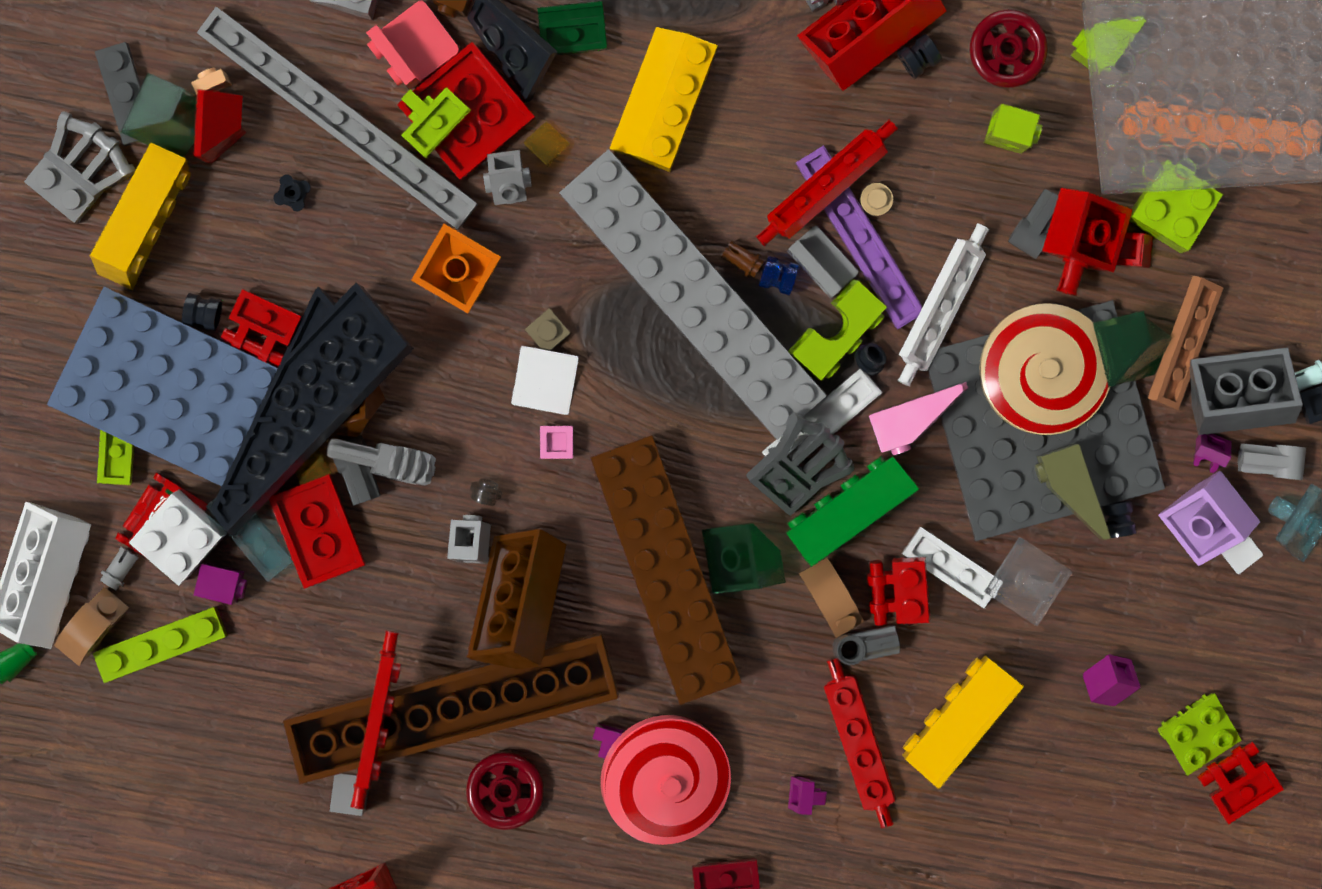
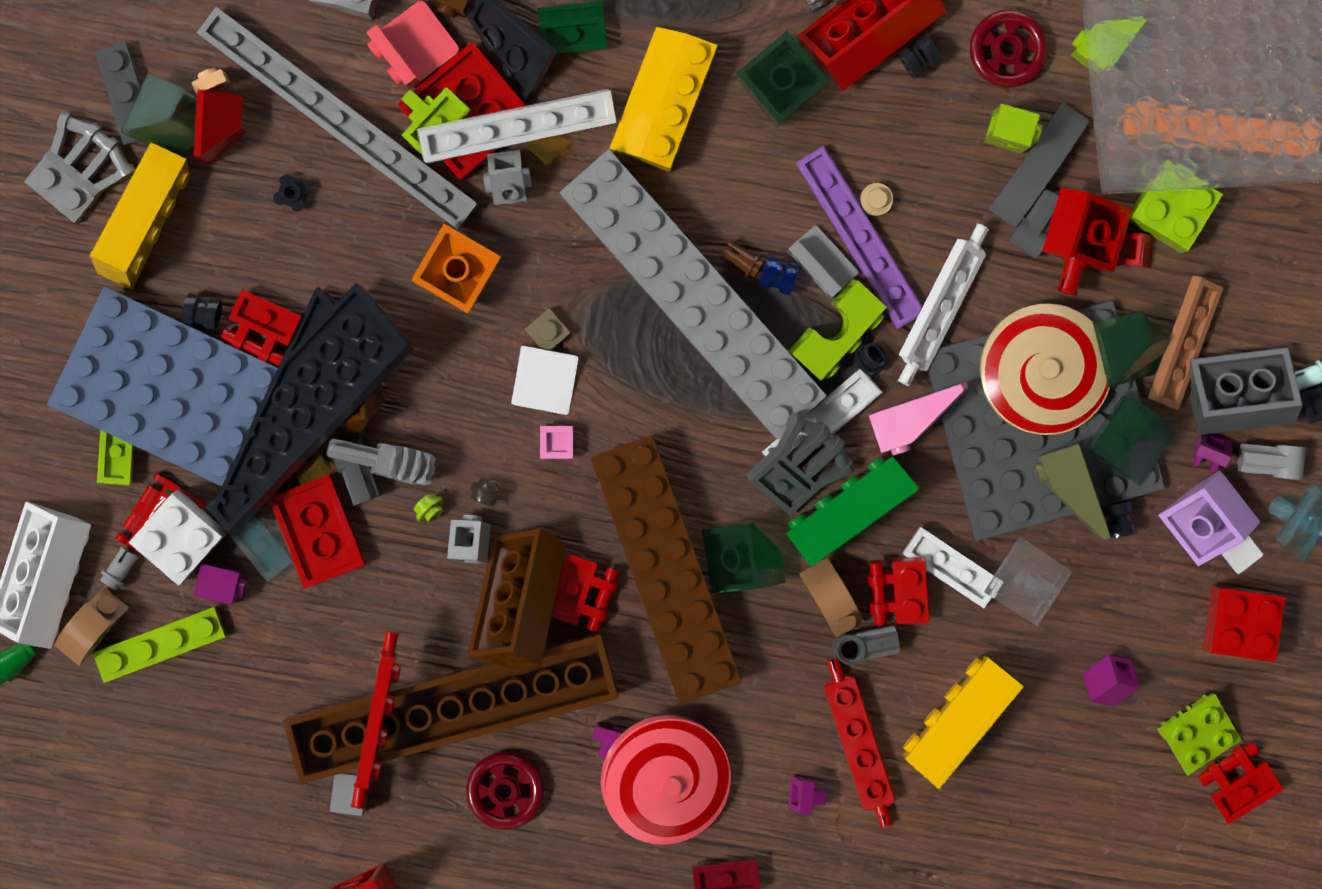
red plate [755,119,898,247] -> none
none -> lime plate [413,493,444,523]
none -> white plate [417,89,616,163]
none -> red plate [551,553,620,632]
none -> clear green brick [735,31,829,128]
none -> dark grey slope [988,102,1090,228]
none -> clear green slope [1085,395,1177,486]
none -> red brick [1203,586,1285,662]

